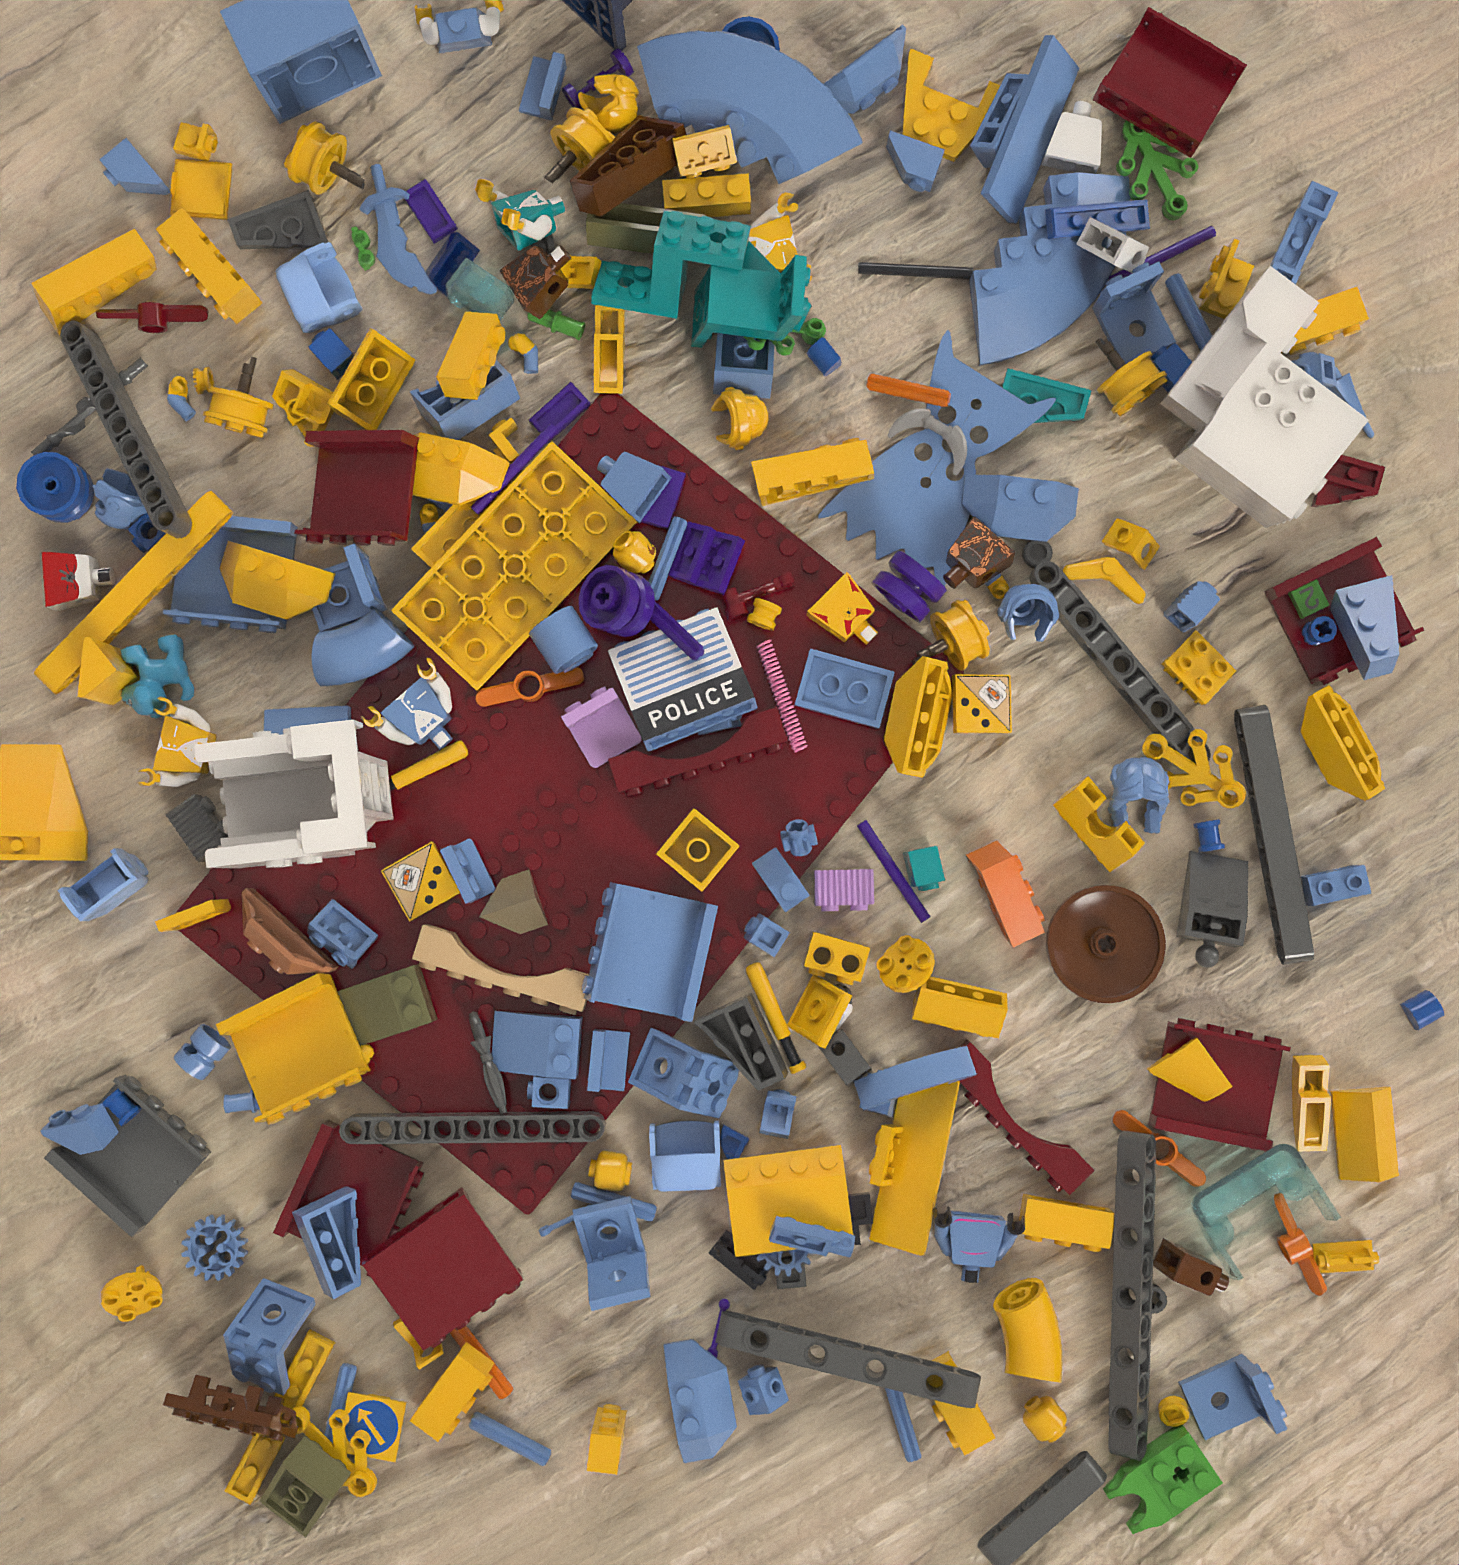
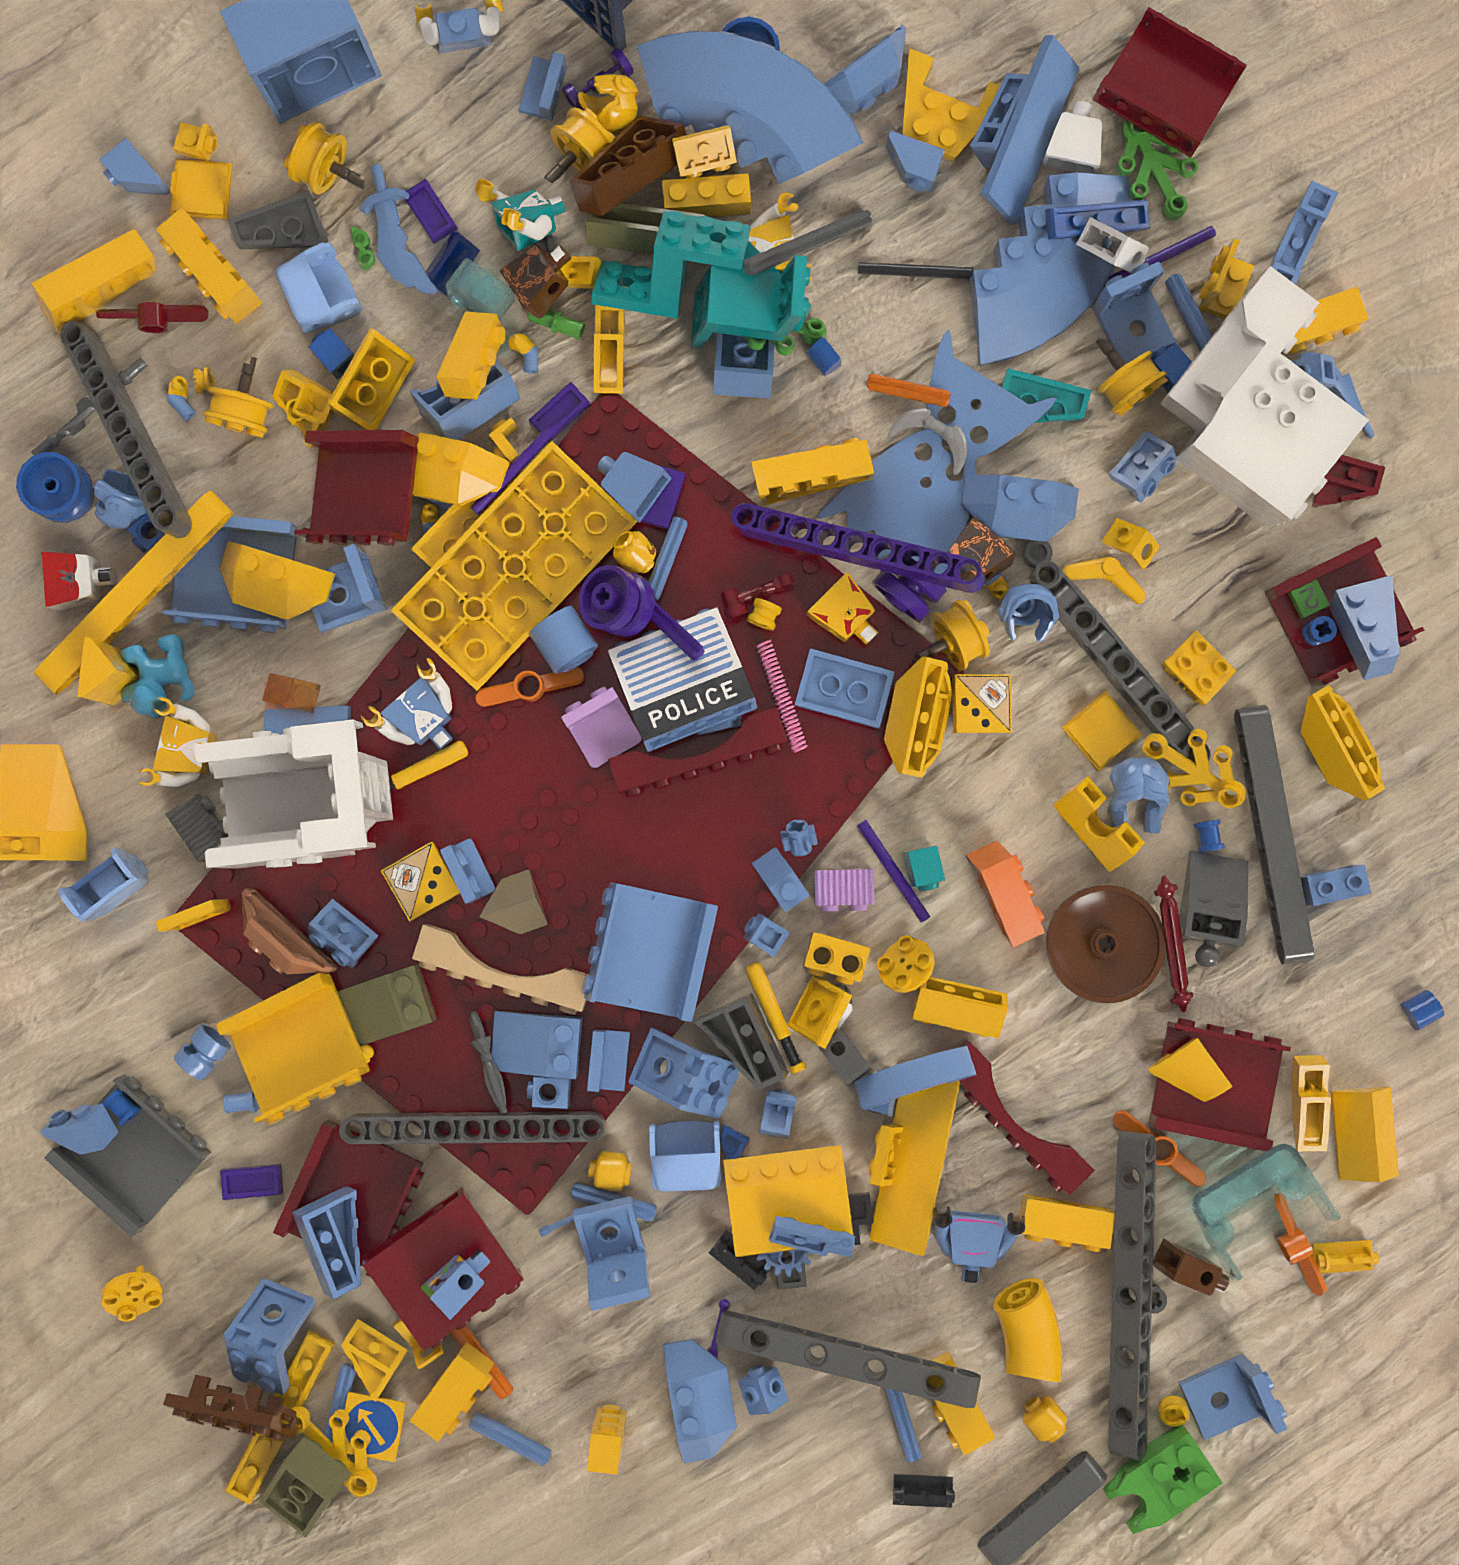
medium blue gear [181,1214,248,1281] -> none
medium blue brick [312,608,414,686] -> none
yellow brick [656,808,740,892] -> none
dark purple slope [668,522,745,595] -> none
yellow helmet [711,387,769,451] -> none
medium blue brick [1163,581,1220,633] -> none
none -> dark purple tile [220,1164,284,1200]
none -> clear orange slope [262,673,321,713]
none -> yellow wing [341,1319,408,1402]
none -> medium blue torso [420,1248,491,1320]
none -> dark purple beam [731,503,985,593]
none -> dark grey axle [743,210,872,276]
none -> black hinge [893,1474,955,1508]
none -> yellow piece [1061,691,1143,772]
none -> medium blue bracket [1109,430,1177,503]
none -> dark red wheel [1154,875,1194,1012]

